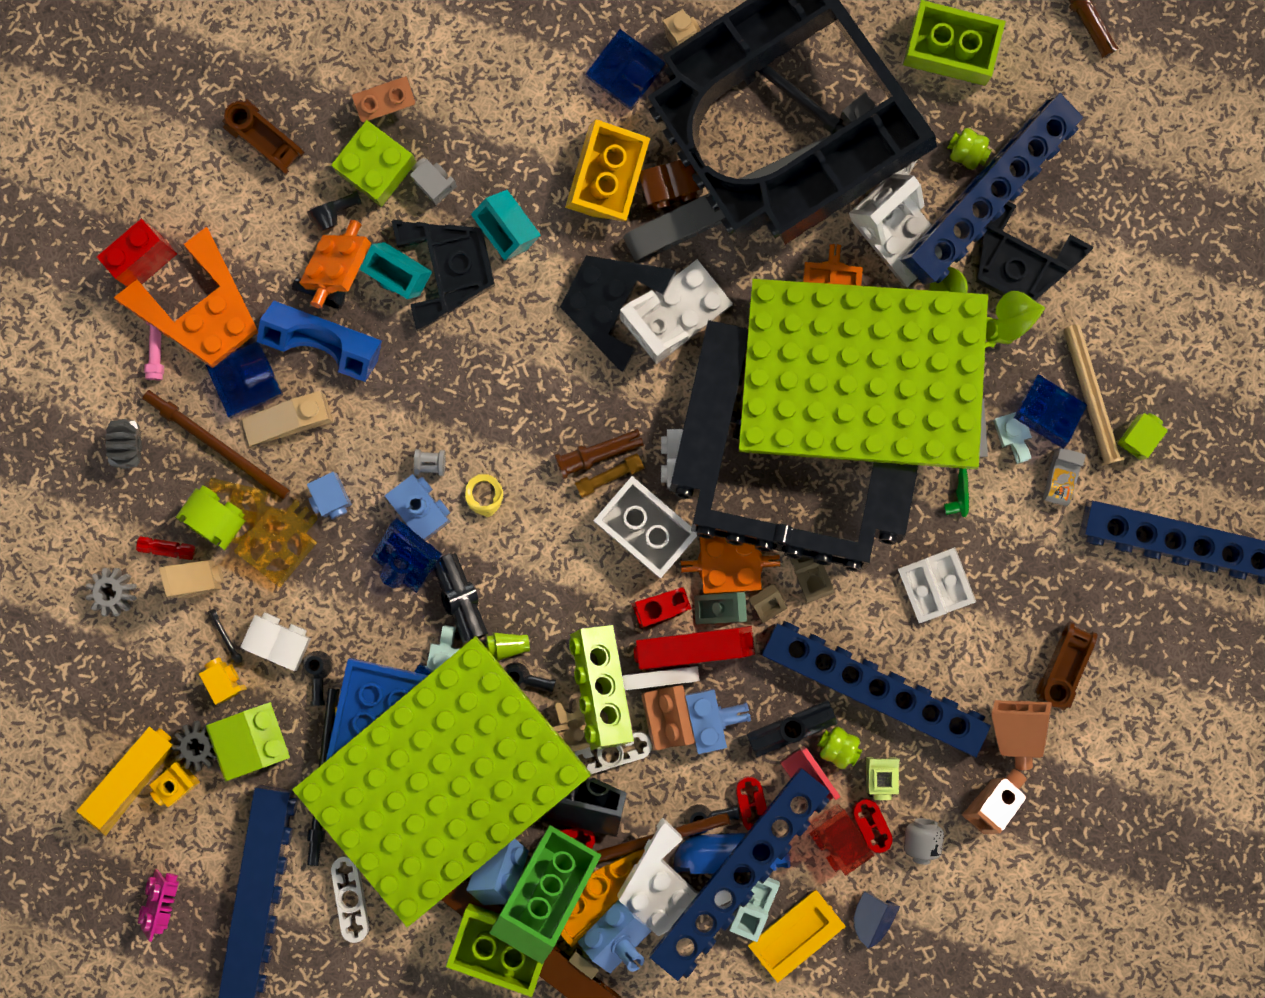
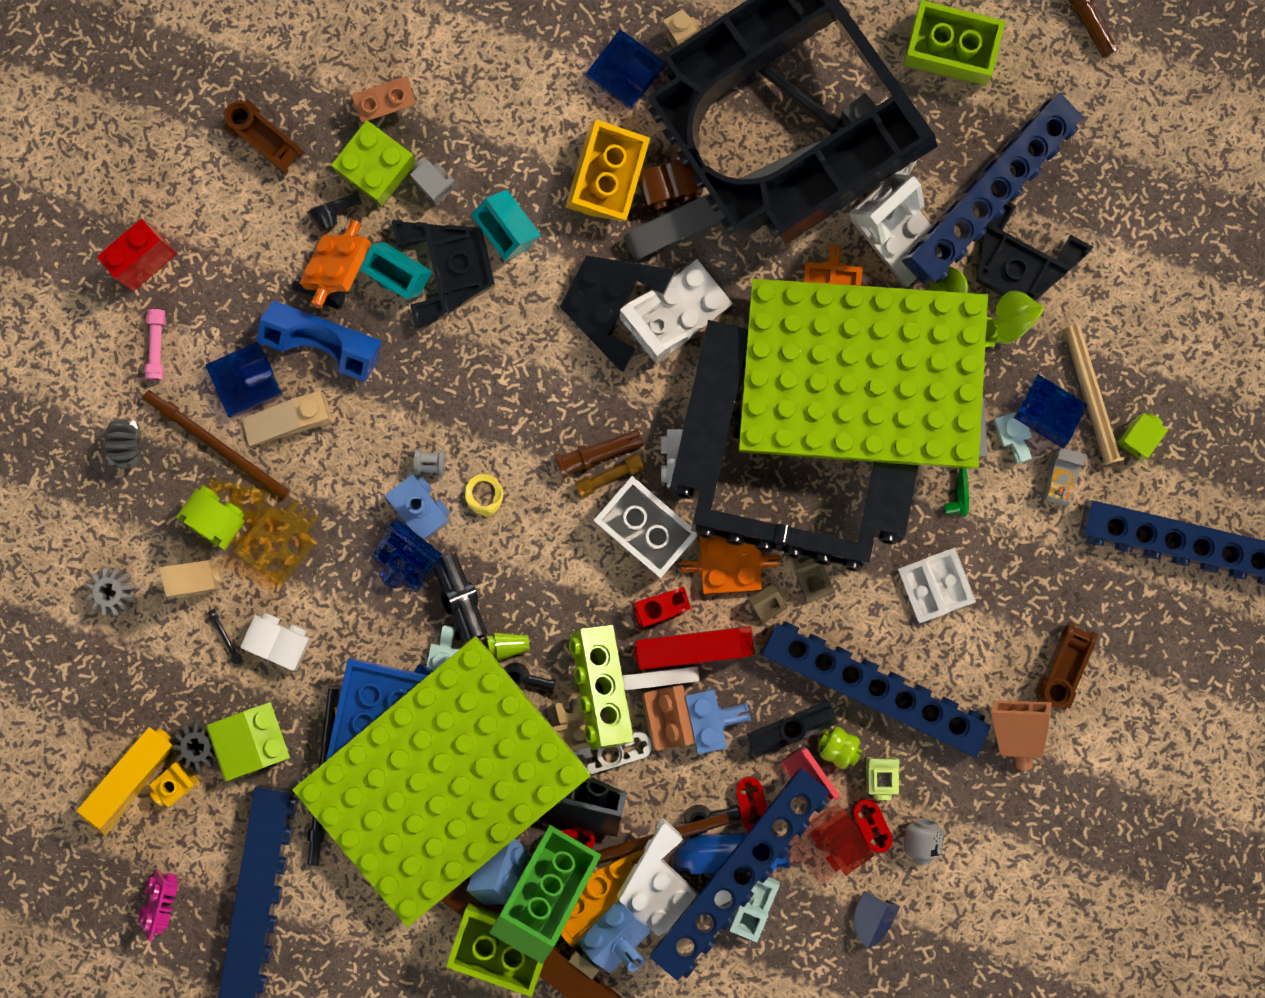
orange wing [114,227,258,368] -> none
red axle [136,536,195,560] -> none
yellow brick [199,657,247,705] -> none
black bar [303,651,333,706] -> none
medium blue brick [307,472,352,519] -> none
white beam [331,855,369,943] -> none
sand green slope [694,592,747,625] -> none
yellow piece [748,889,846,983] -> none
lime piece [947,128,992,170] -> none
nougat torso [962,769,1027,834] -> none

